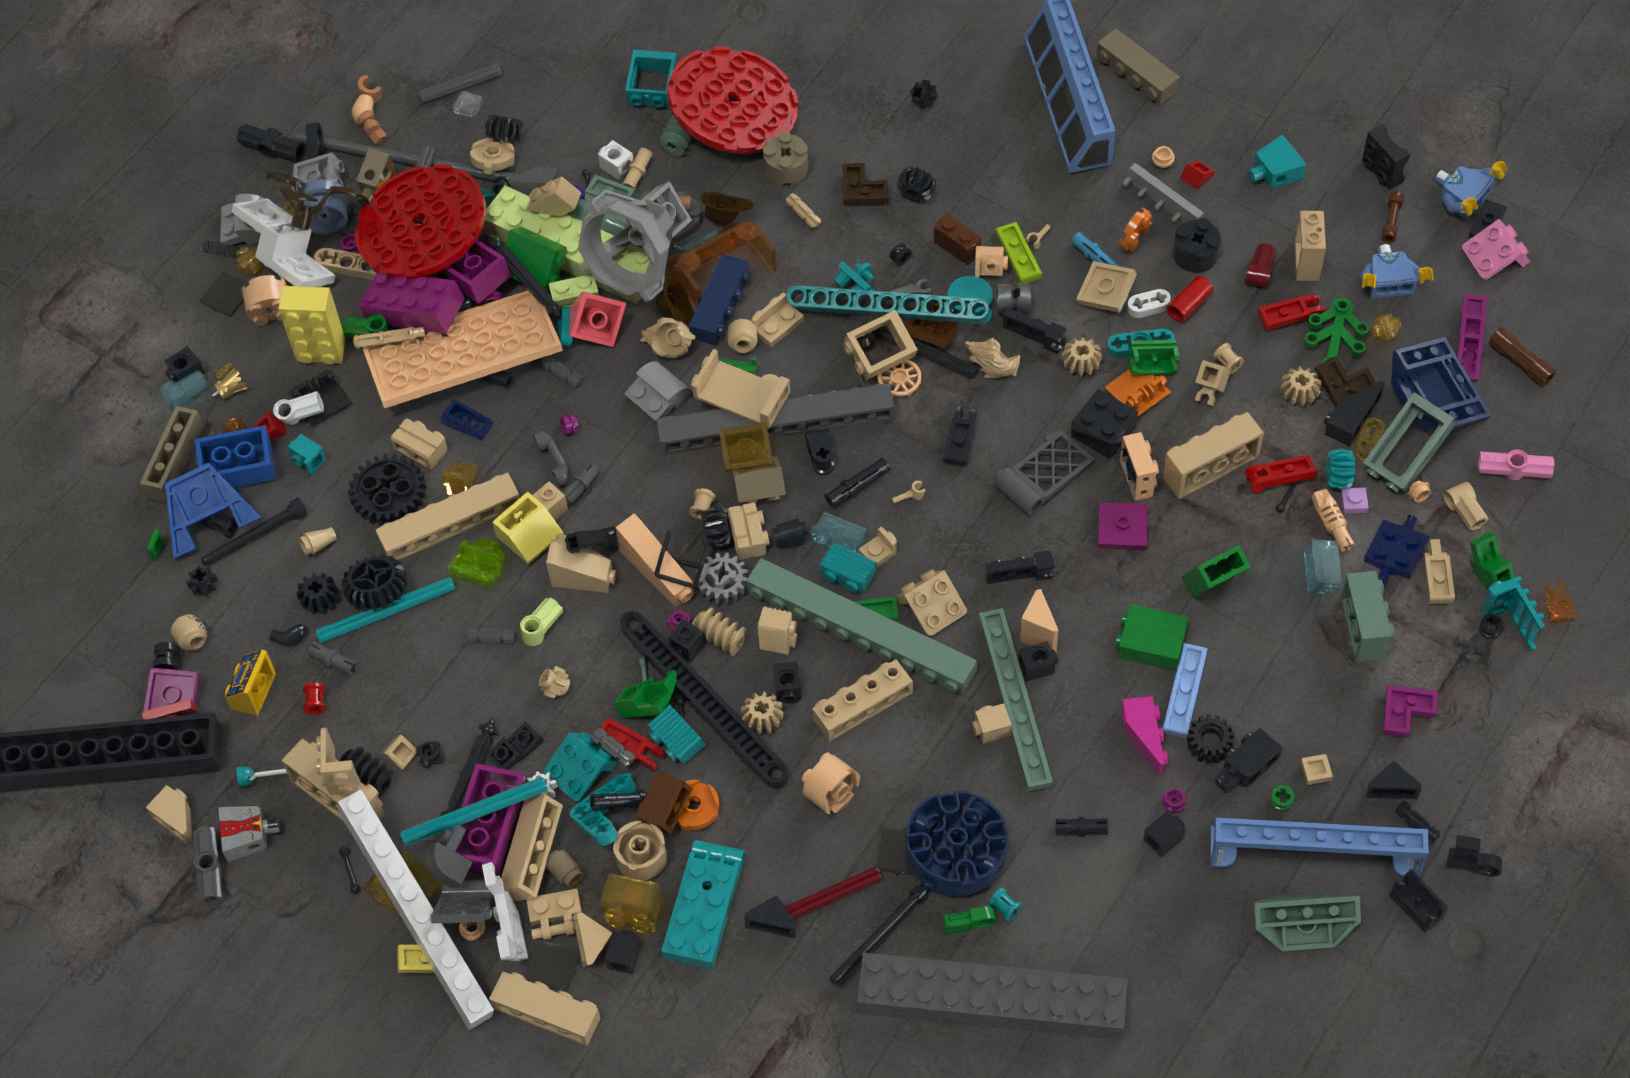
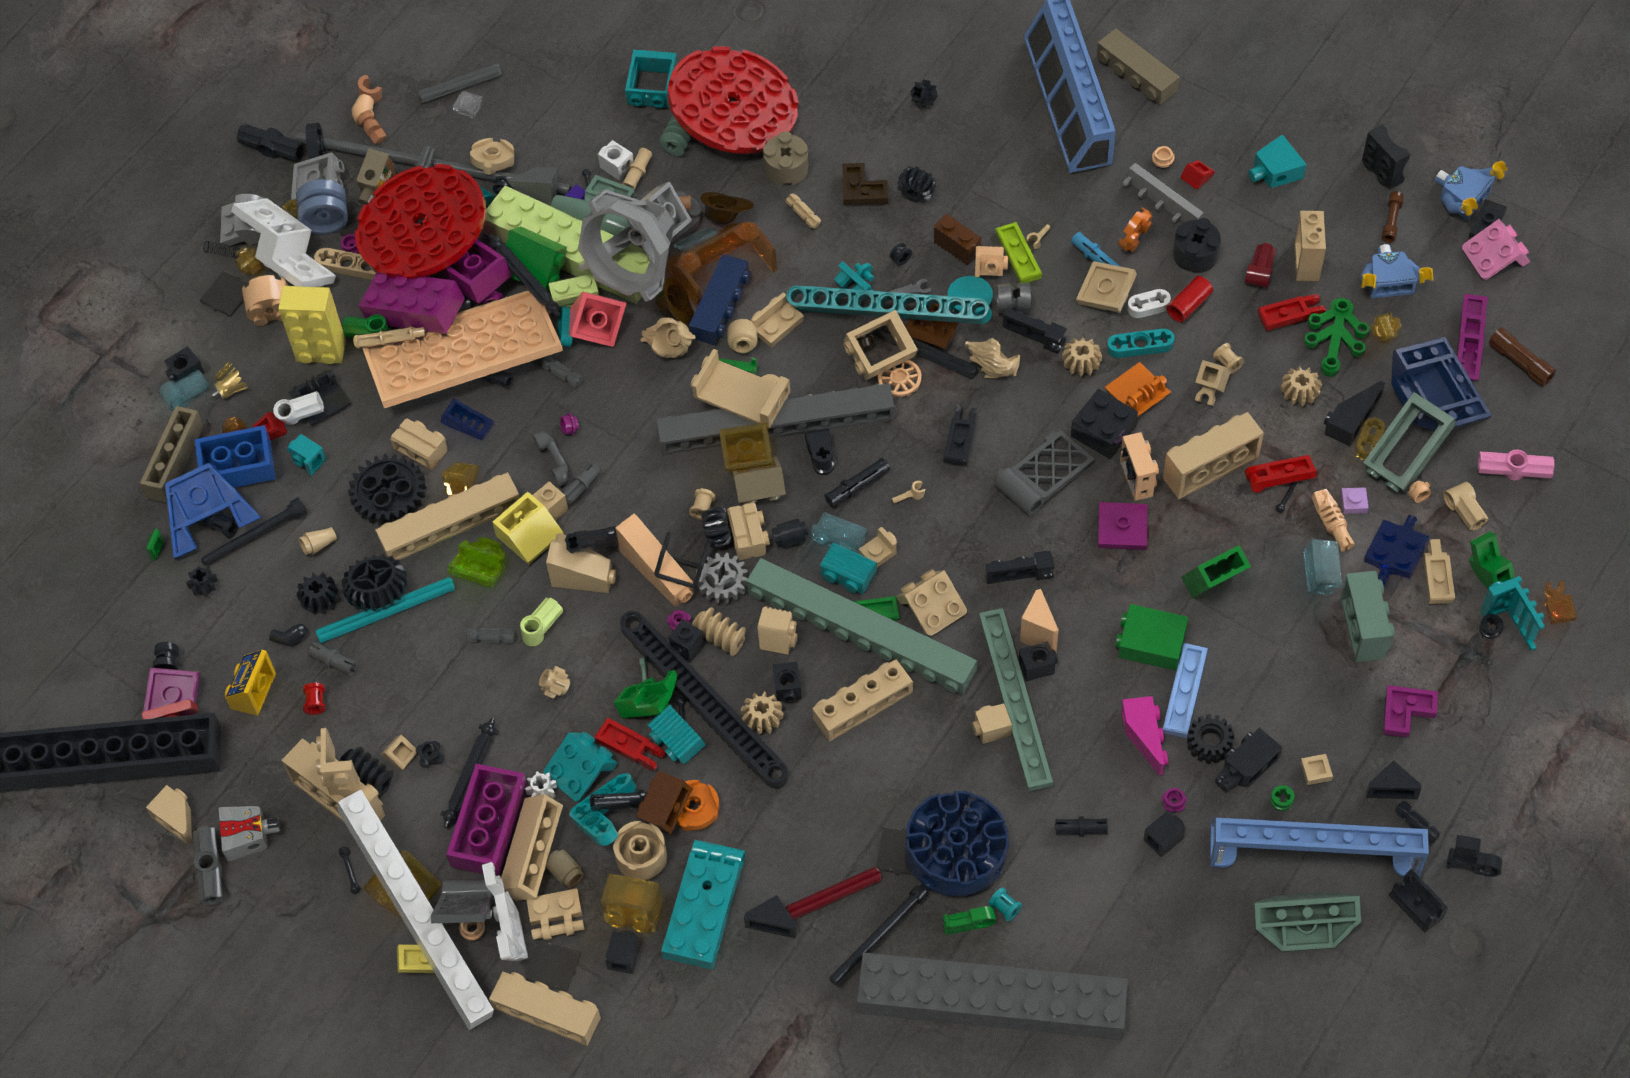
tan head [171,614,208,650] -> none
teal hinge [237,766,287,787] -> none
dark brown plant [266,173,370,230] -> none
teal axle [400,777,548,846] -> none
dark grey brick [426,824,472,889] -> none
black gear [485,115,523,142] -> none
black slope [486,721,544,770] -> none
tan slope [527,176,581,217] -> none
tan slope [572,912,612,967] -> none
dark grey axle [591,728,635,767] -> none
light grey brick [624,361,692,422] -> none
light nougat brick [802,752,860,814] -> none
green hinge [1126,340,1180,376] -> none
dark brown plate [1314,356,1376,408] -> none
teal gear [1325,449,1356,489] -> none

